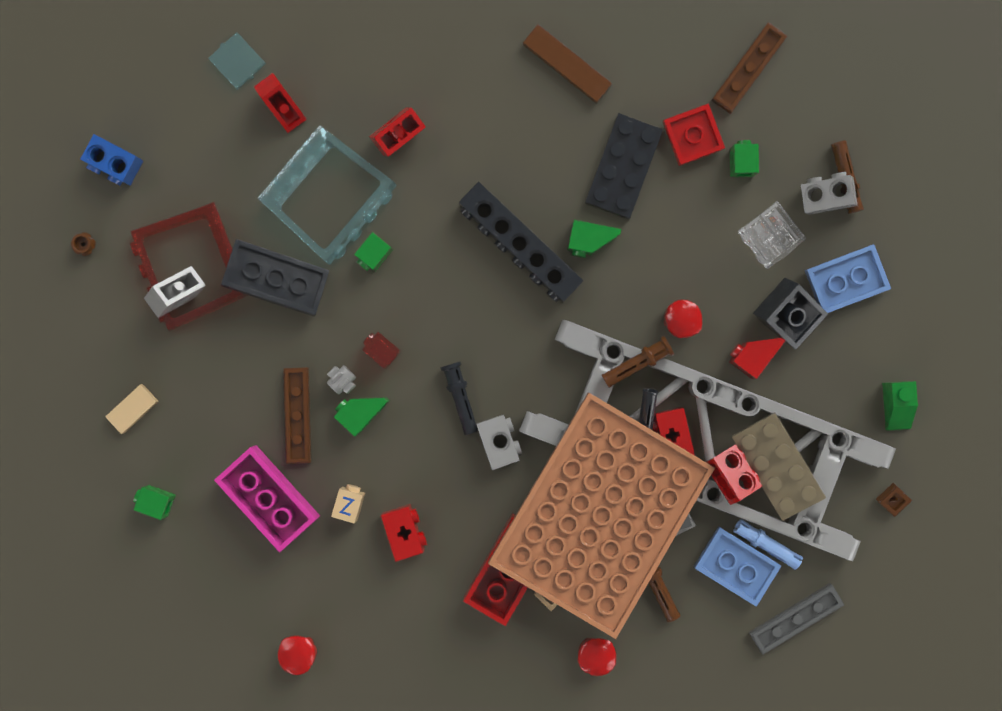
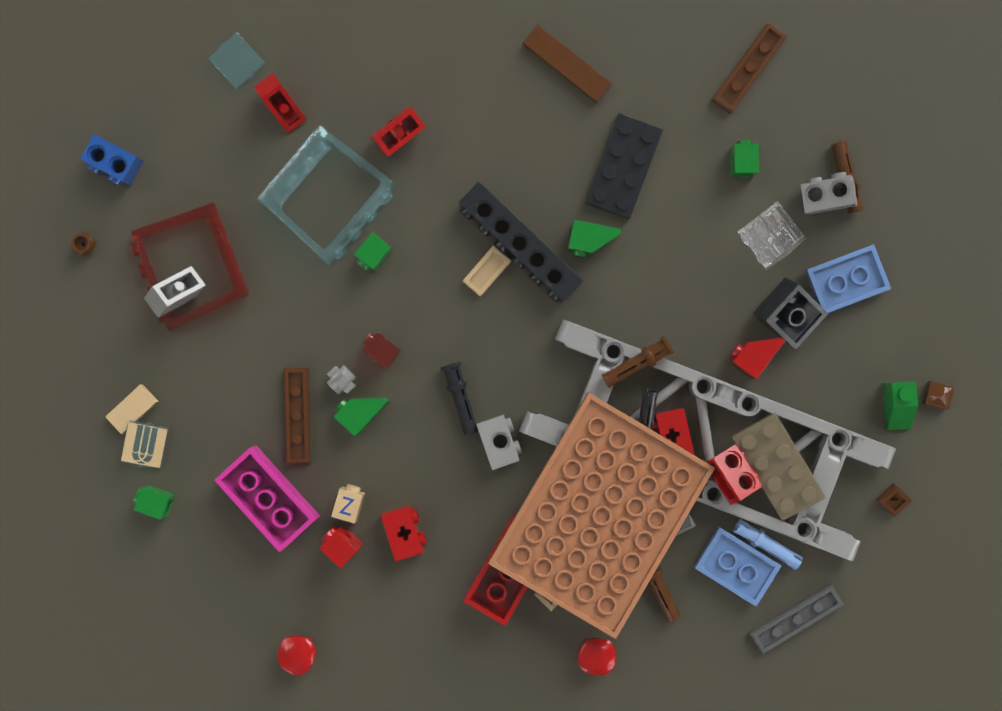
black plate [221,239,329,317] -> none
red plate [663,103,725,166] -> none
red hair [664,300,702,338] -> none
none -> piece [120,420,169,469]
none -> red brick [319,524,364,569]
none -> tan tile [462,245,511,297]
none -> reddish brown tile [923,381,954,410]

